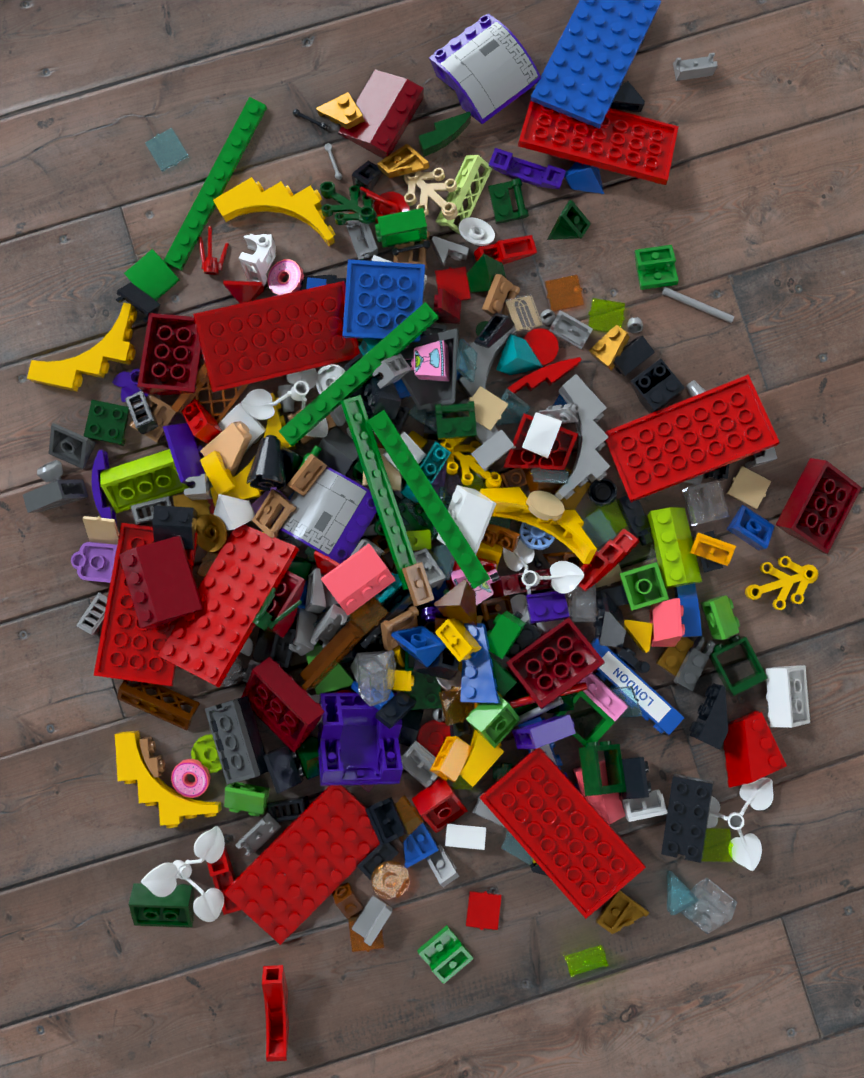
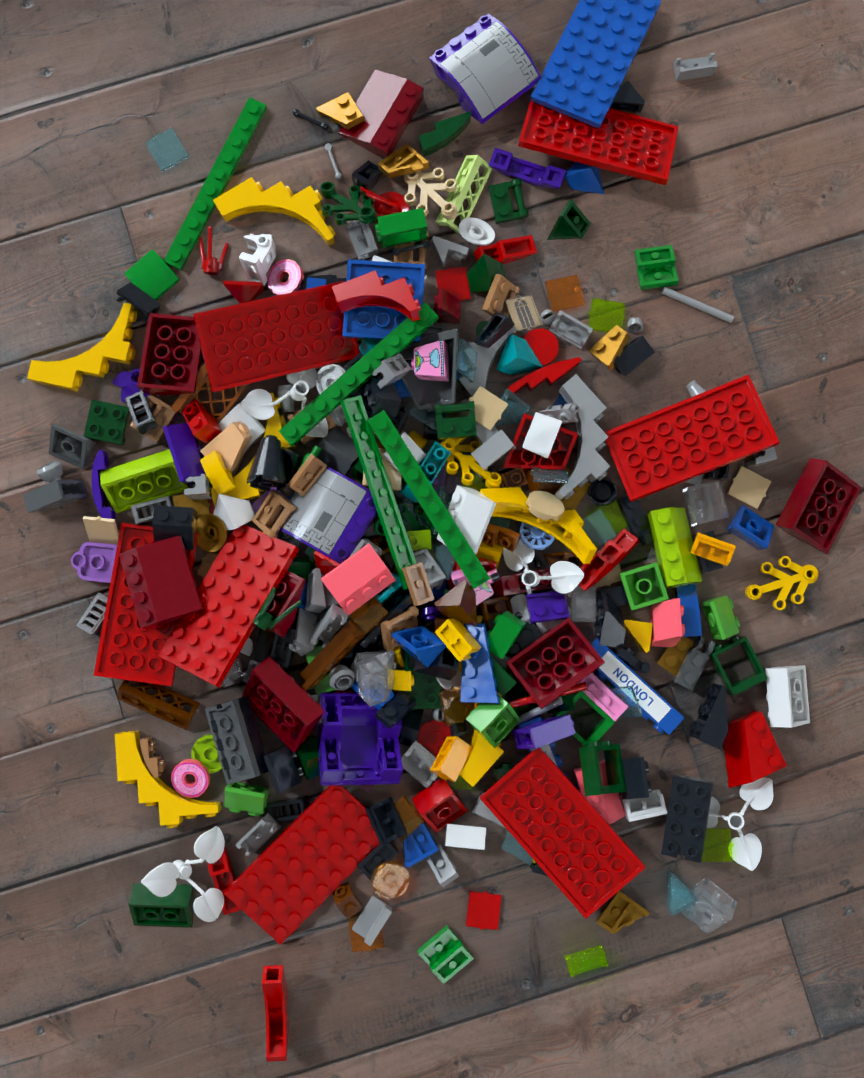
black slope [630,358,685,414] -> none
none -> light grey cone [329,665,355,690]
none -> arch [332,270,421,322]

